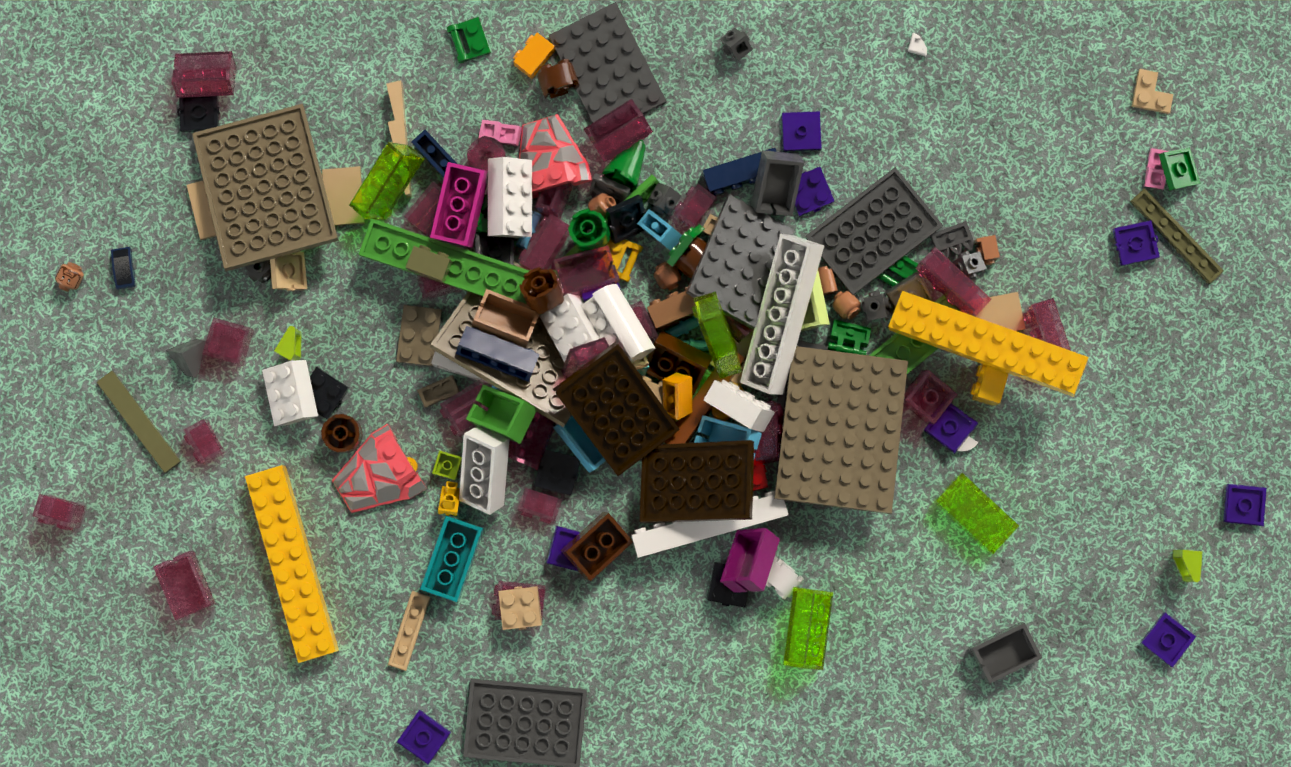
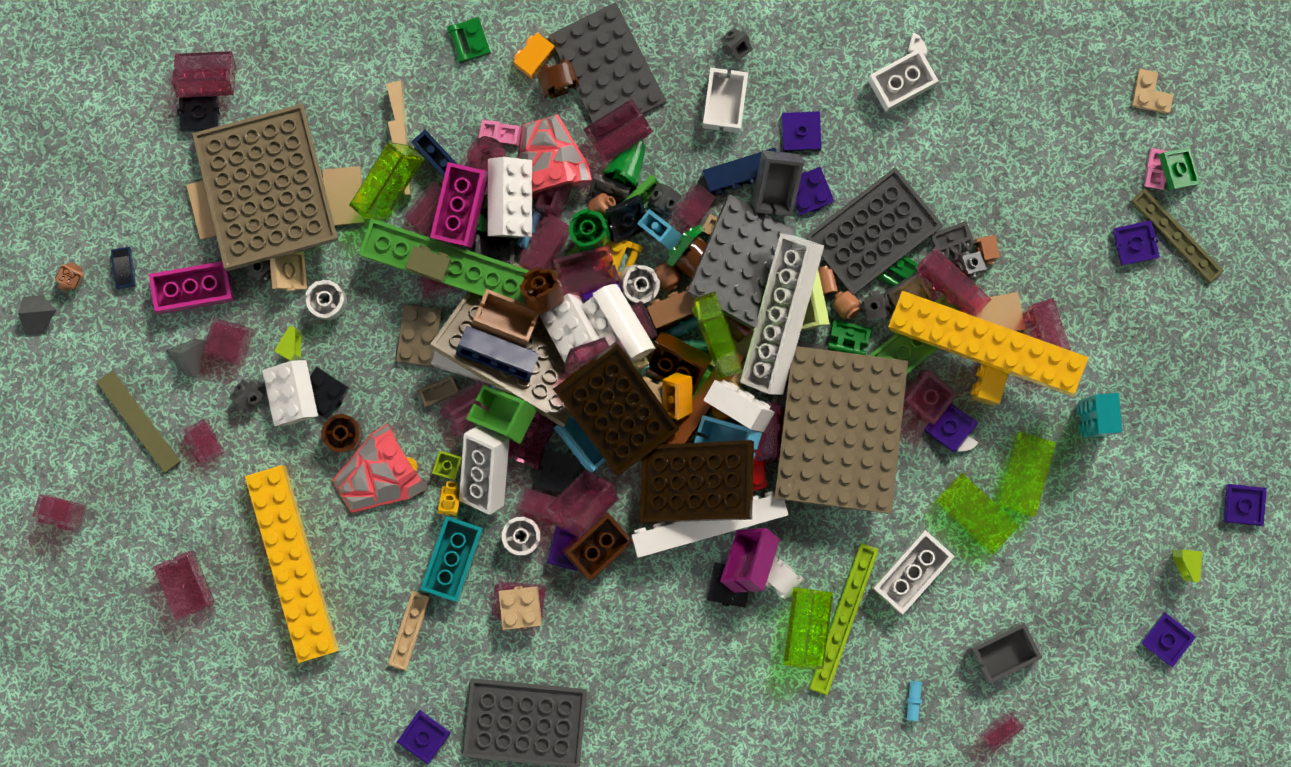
none -> dark grey slope [18,295,56,335]
none -> dark pink brick [149,261,235,315]
none -> dark grey brick [229,379,264,413]
none -> white brick [306,280,347,320]
none -> white brick [502,517,541,555]
none -> clear pink piece [547,470,619,538]
none -> white brick [617,265,660,303]
none -> white piece [702,68,748,133]
none -> lime tile [809,543,879,695]
none -> white brick [868,48,938,113]
none -> white brick [872,530,955,614]
none -> medium azure pin [906,681,922,721]
none -> clear pink brick [978,711,1024,752]
none -> clear neon green brick [995,432,1056,517]
none -> teal brick [1076,393,1122,439]

